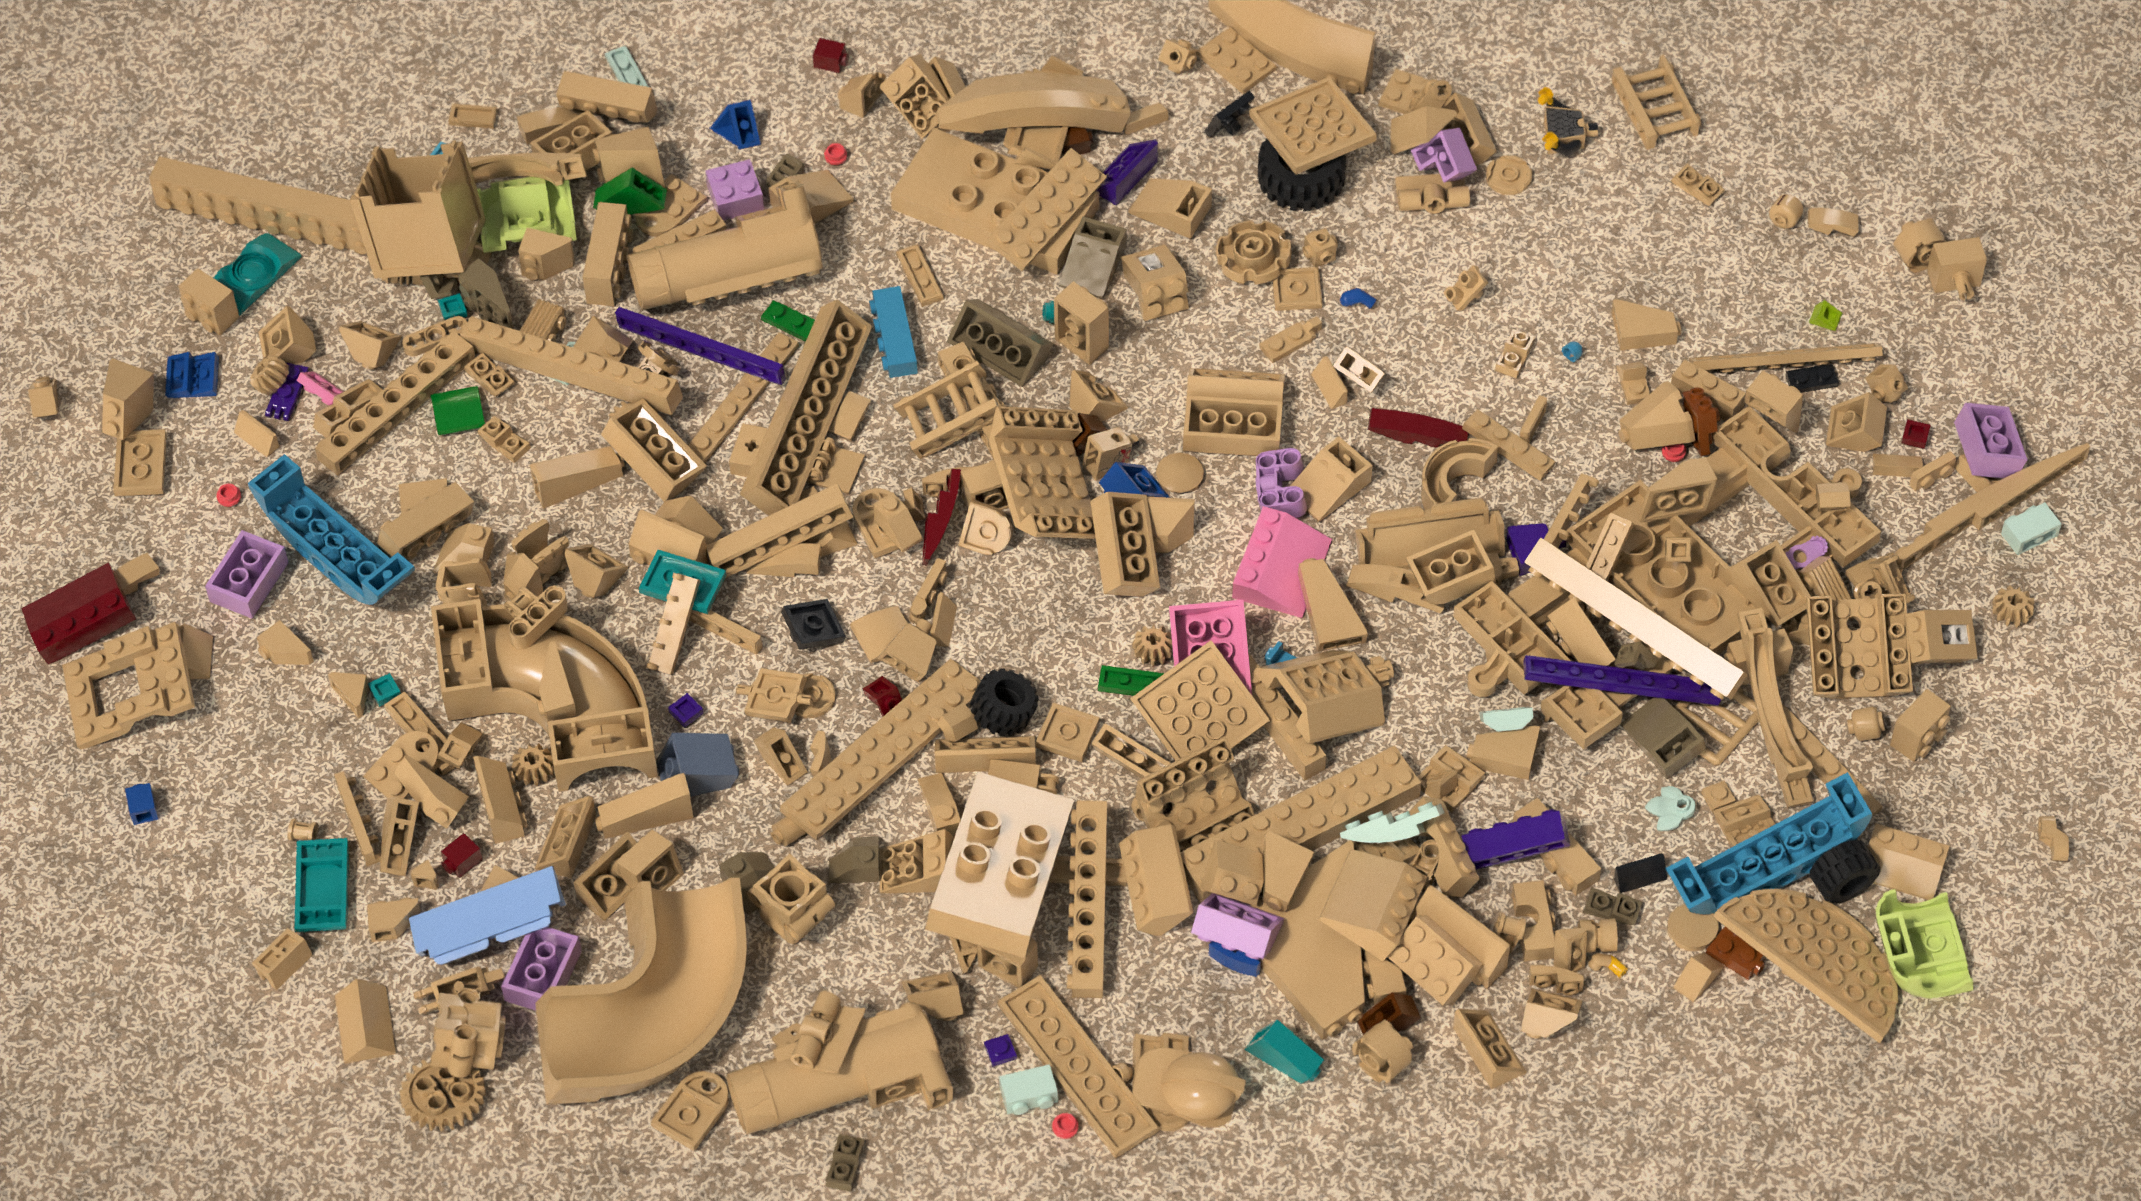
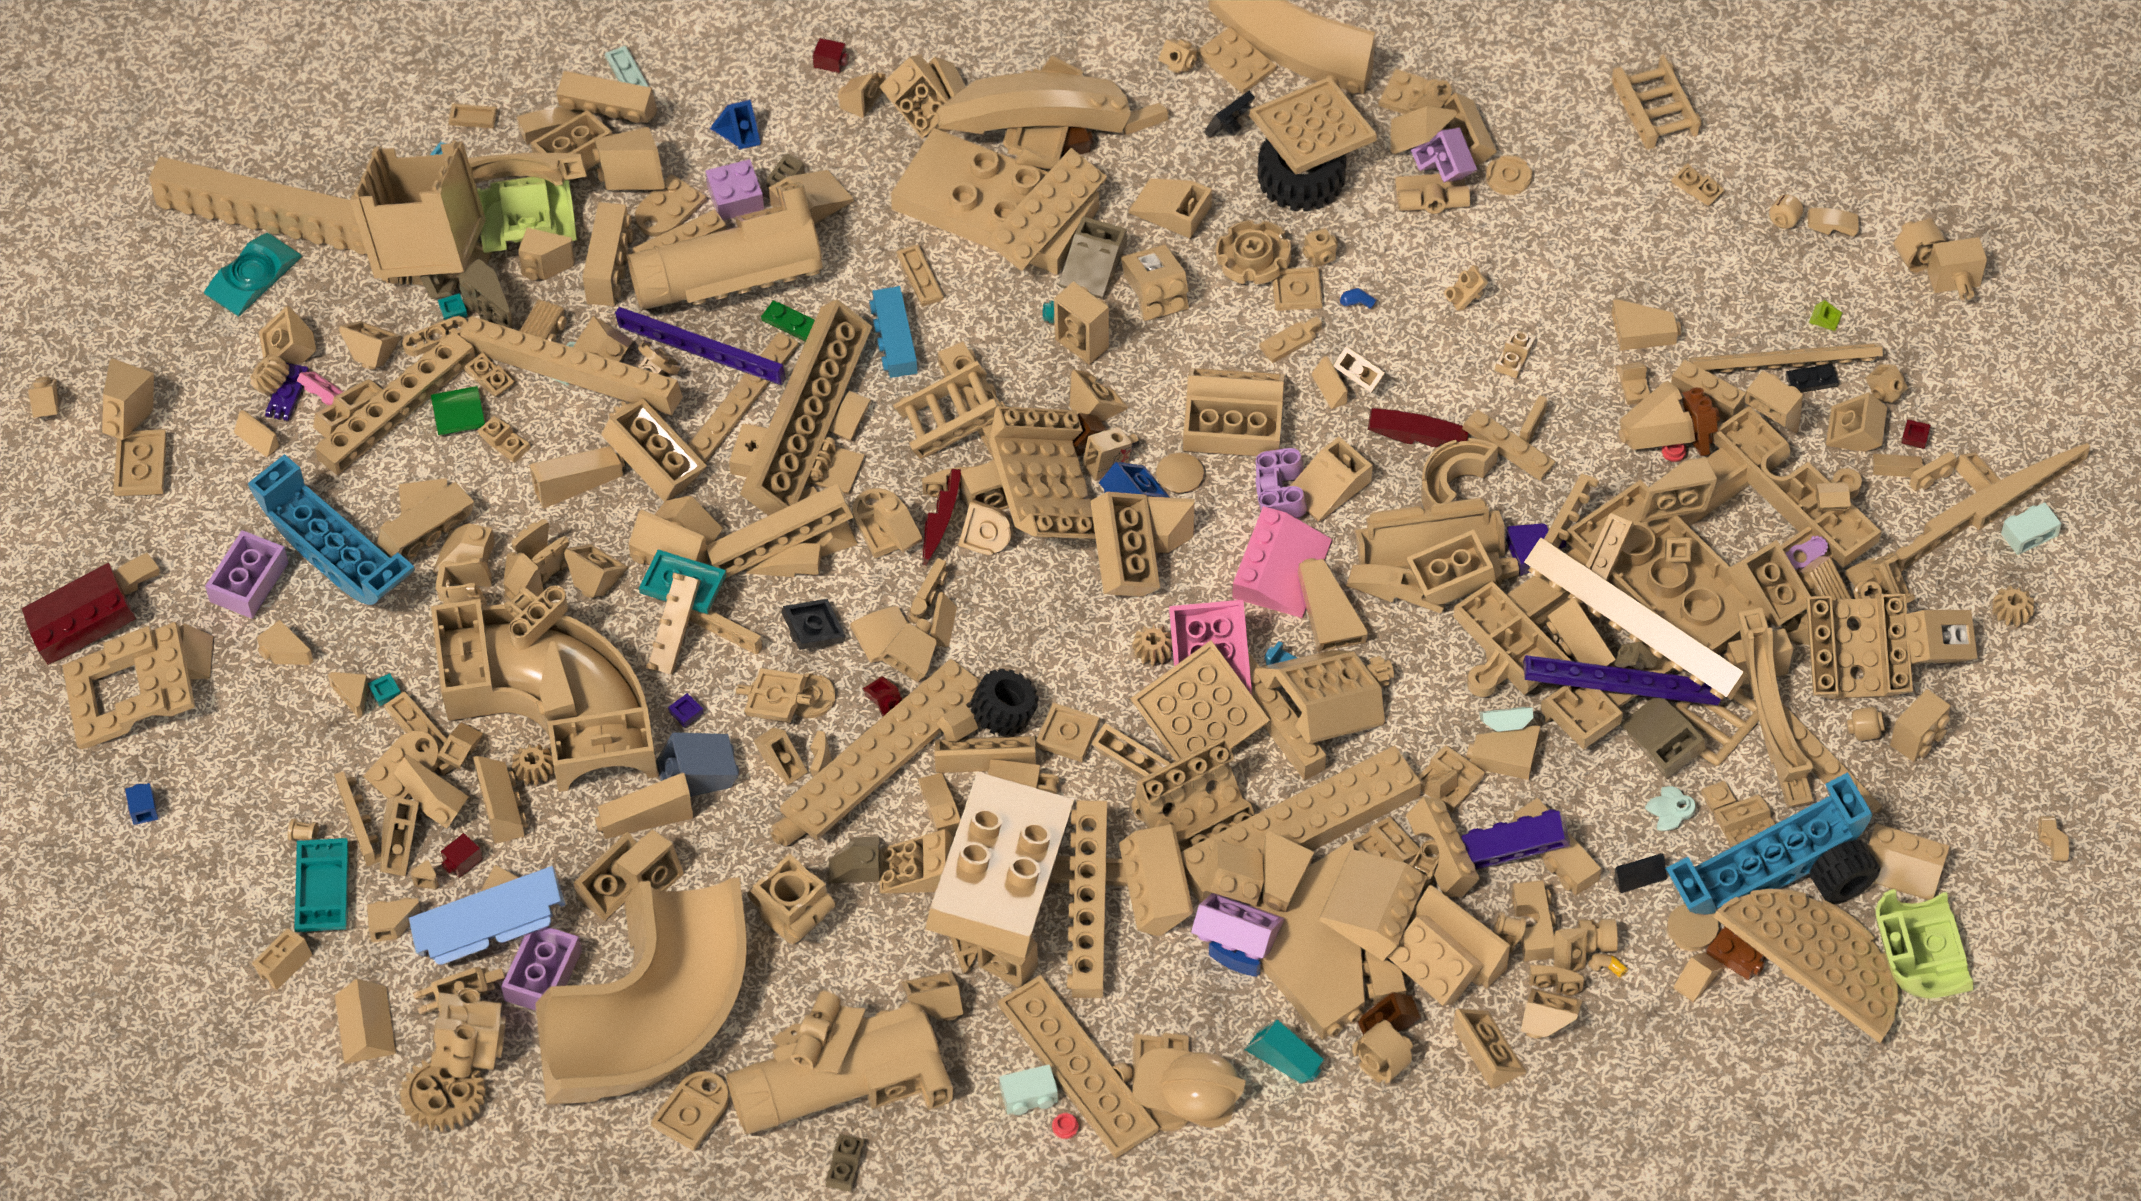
blue slope [165,352,219,398] -> none
tan brick [178,268,239,336] -> none
coral plate [217,483,241,507] -> none
tan slope [534,796,596,878] -> none
green slope [593,167,667,215] -> none
dark tan slope [719,852,774,915] -> none
coral plate [824,143,847,165] -> none
tan plate [902,488,925,521] -> none
dark tan slope [946,299,1054,387] -> none
dark purple plate [984,1034,1017,1067] -> none
dark purple slope [1096,139,1158,206] -> none
green plate [1098,665,1165,696] -> none
light aqua slope [1340,802,1444,843] -> none
torso [1538,87,1598,157] -> none
dark azure hinge [1562,341,1583,362] -> none
dark tan slope [1583,887,1642,925] -> none
lavender brick [1954,403,2027,478] -> none

